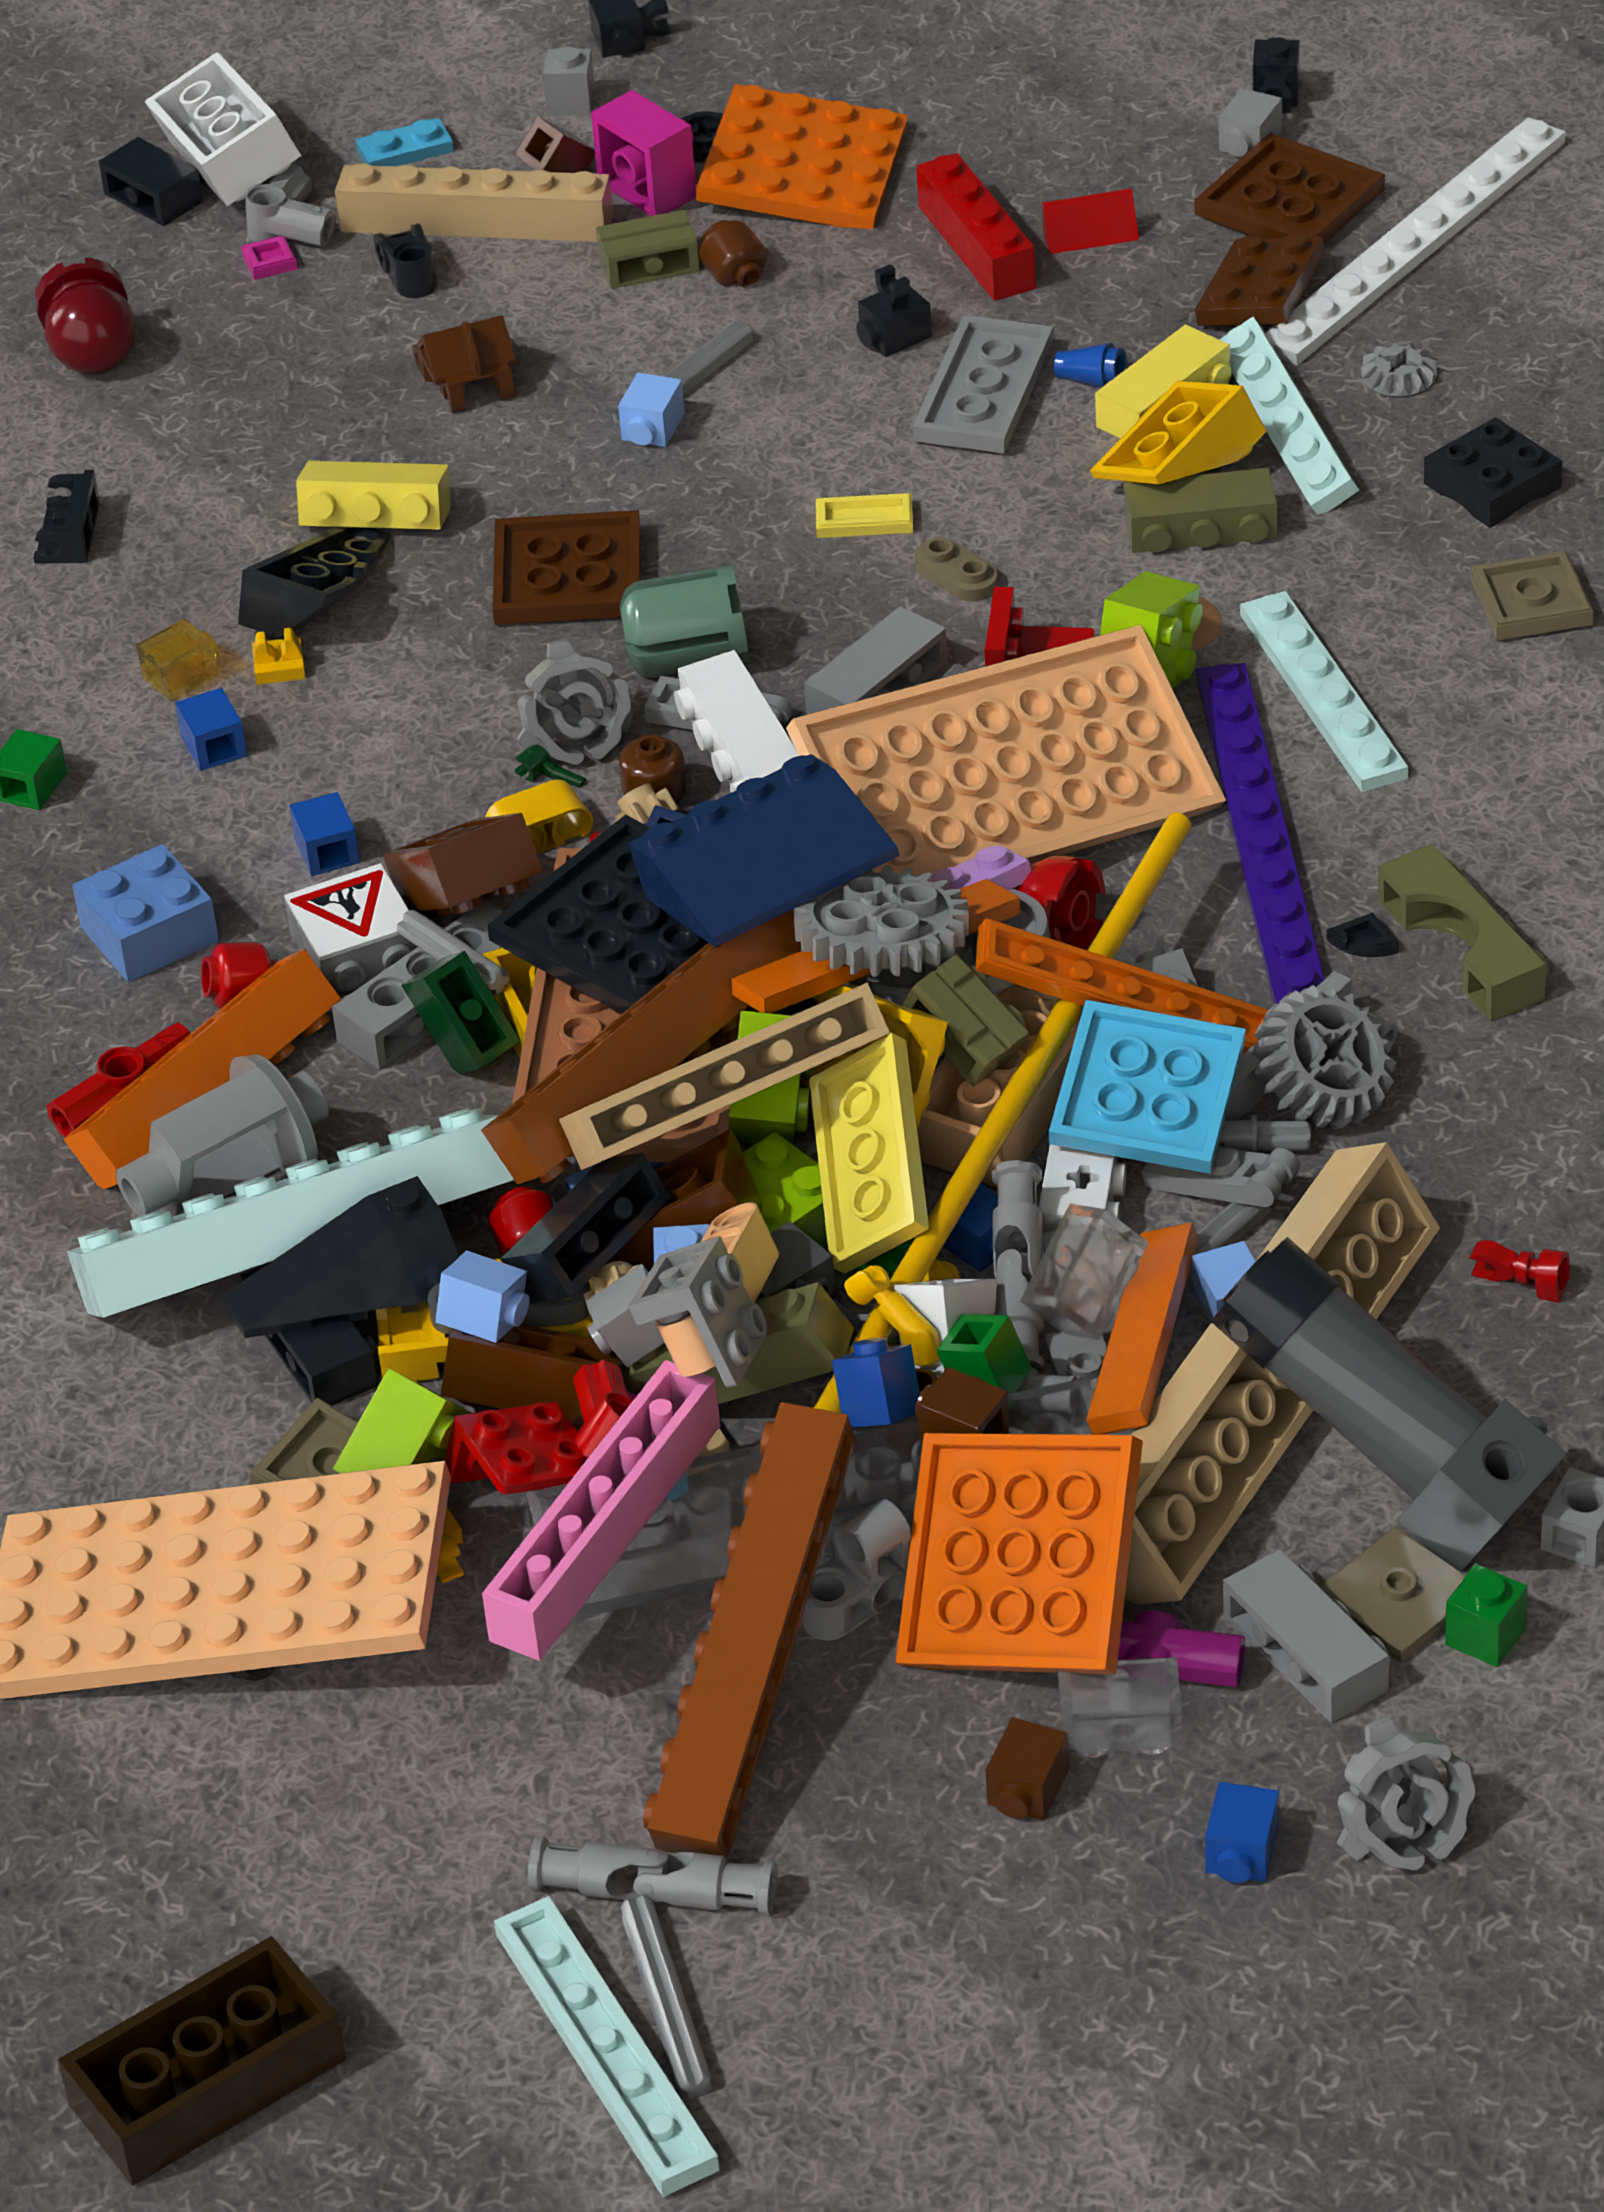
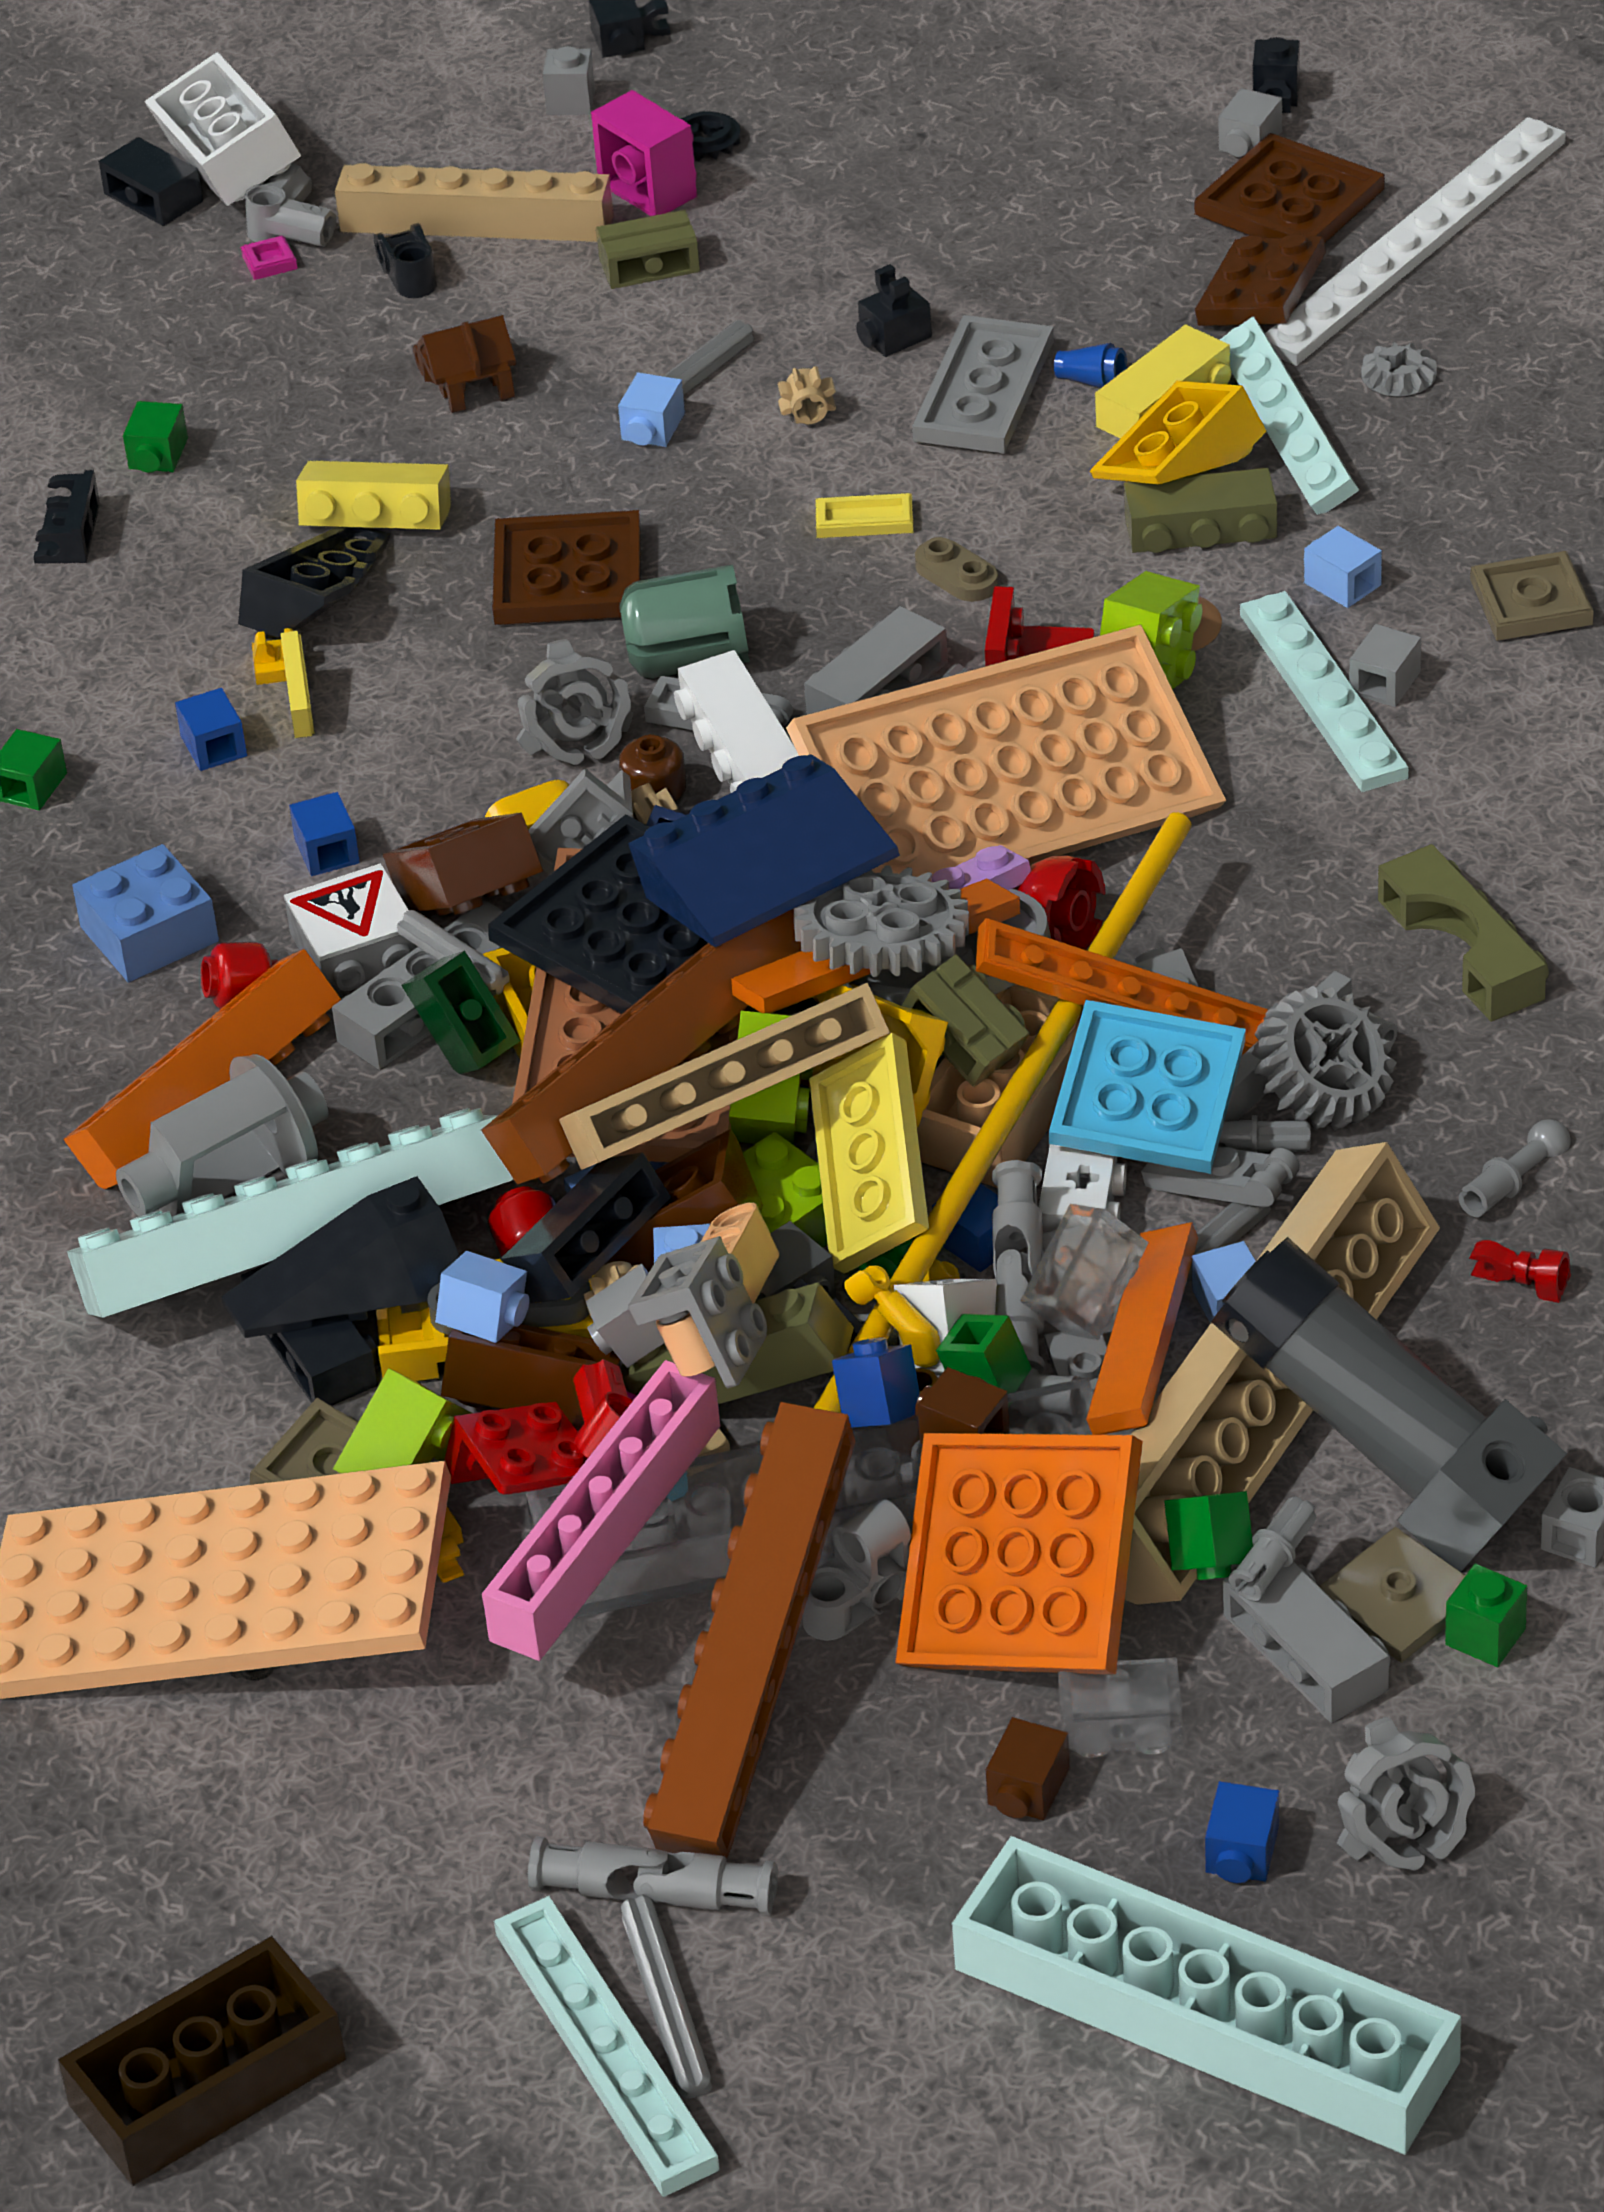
dark red tile [35,257,135,374] -> none
red piece [46,1022,190,1137] -> none
clear yellow brick [136,618,219,701] -> none
medium azure plate [355,118,454,167] -> none
reddish brown brick [515,116,595,173] -> none
dark green hand [515,744,586,788] -> none
orange plate [696,84,908,229] -> none
reddish brown head [699,220,767,287] -> none
red brick [916,153,1036,301] -> none
red slope [1042,188,1139,254] -> none
magenta piece [1116,1611,1246,1688] -> none
dark purple plate [1196,663,1324,1004] -> none
black tile [1327,912,1399,957] -> none
black brick [1424,417,1562,528] -> none
none -> green brick [123,401,188,473]
none -> light yellow tile [280,631,315,738]
none -> light grey bracket [528,769,633,875]
none -> tan gear [778,366,836,424]
none -> light aqua brick [952,1836,1461,2155]
none -> green brick [1164,1491,1253,1580]
none -> light grey axle [1229,1496,1316,1601]
none -> light blue brick [1304,526,1382,608]
none -> light grey brick [1350,624,1421,707]
none -> light grey pin [1458,1119,1571,1217]

